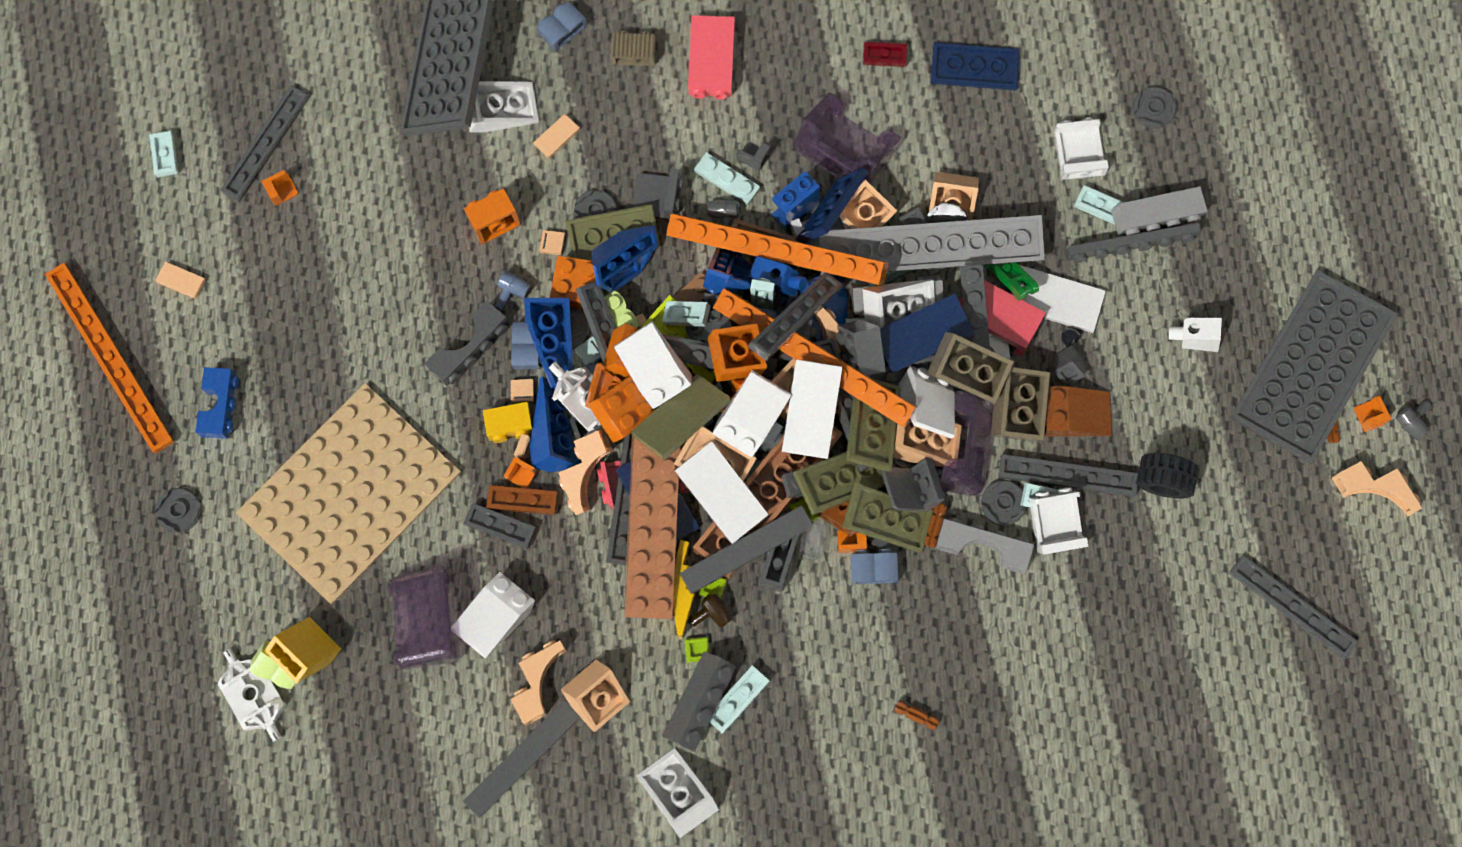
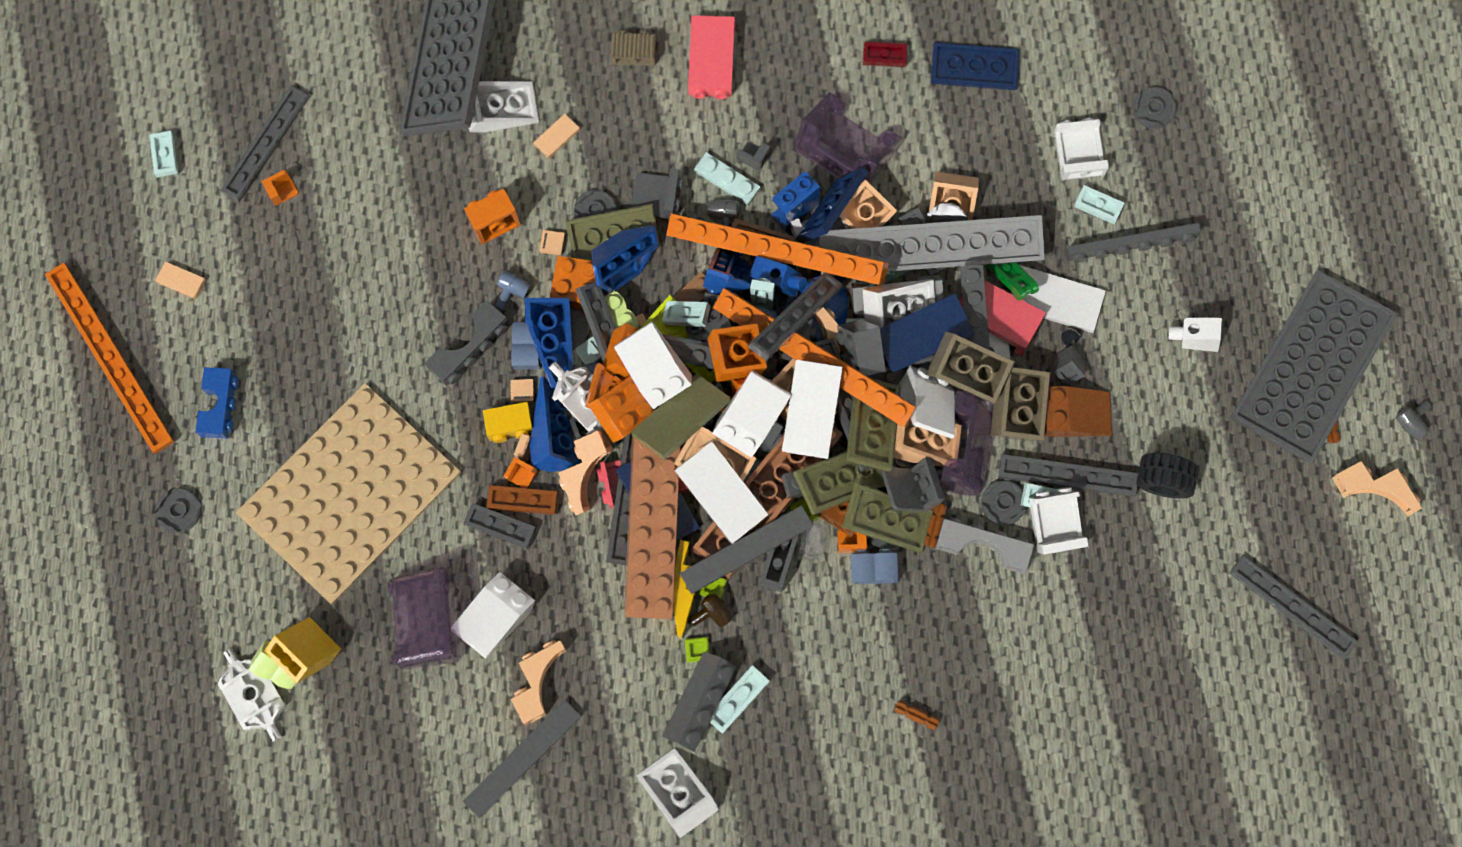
sand blue brick [537,2,587,52] -> none
light nougat slope [561,660,630,732] -> none
light grey brick [1111,187,1208,236] -> none
orange panel [1354,395,1392,432] -> none

